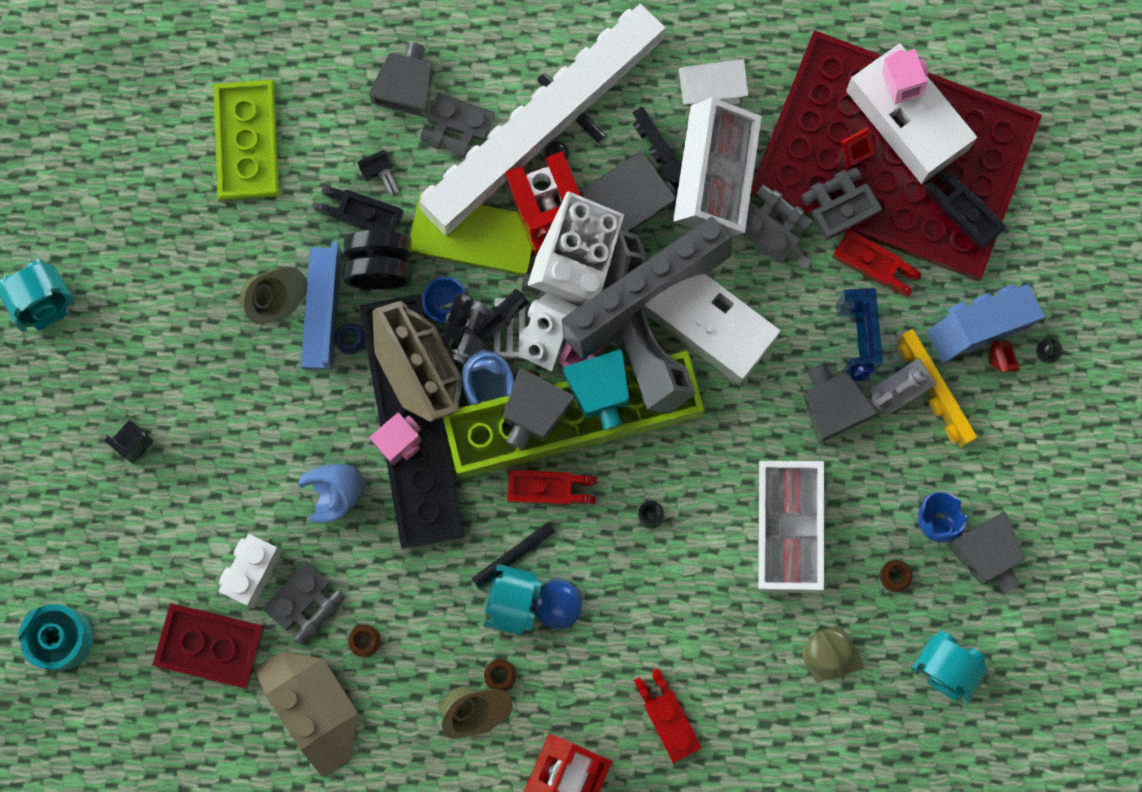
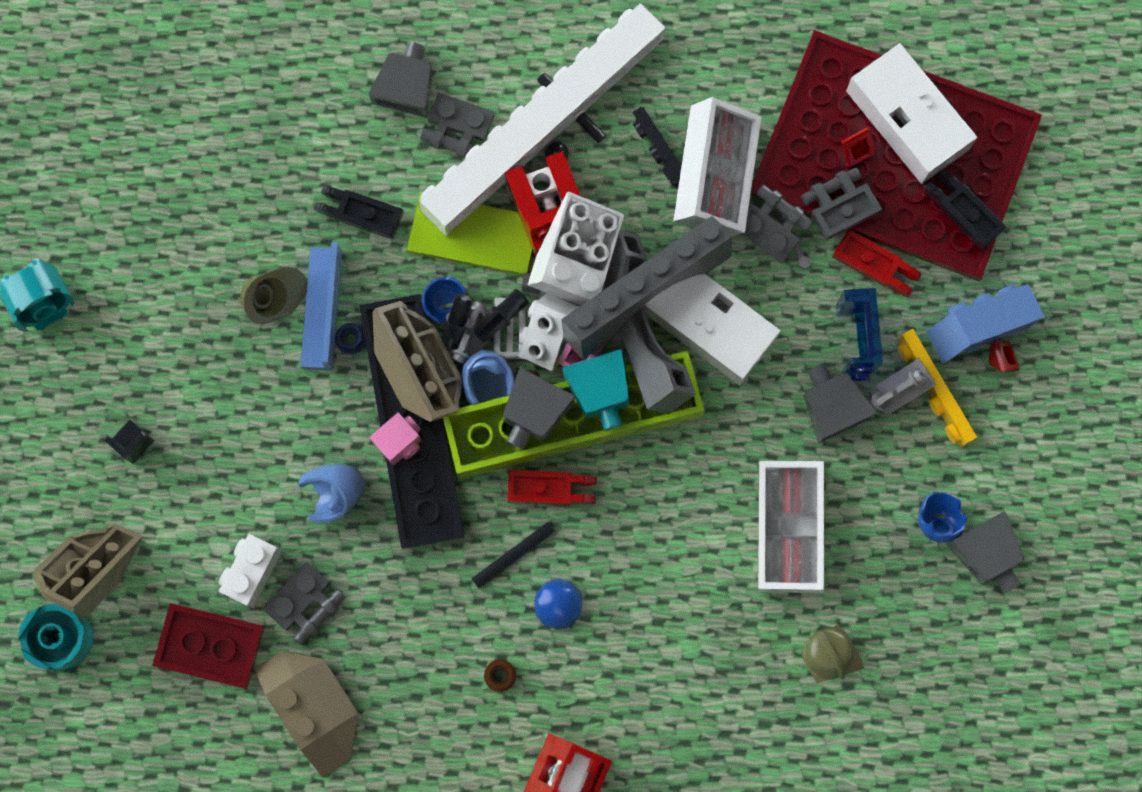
lime tile [213,79,280,201] -> none
black wheel [343,230,412,290] -> none
reddish brown plate [348,625,381,657] -> none
black piece [357,150,399,196] -> none
olive piece [438,686,513,739] -> none
teal brick [483,564,542,636] -> none
dark grey panel [580,151,677,233] -> none
red hinge [634,668,702,763] -> none
black hinge [638,501,664,529] -> none
white brick [679,59,748,105] -> none
reddish brown plate [880,560,912,592] -> none
bright pink brick [882,49,928,104] -> none
teal brick [911,630,989,705] -> none
black hinge [1036,338,1063,364] -> none
none -> dark tan wedge [32,524,143,617]

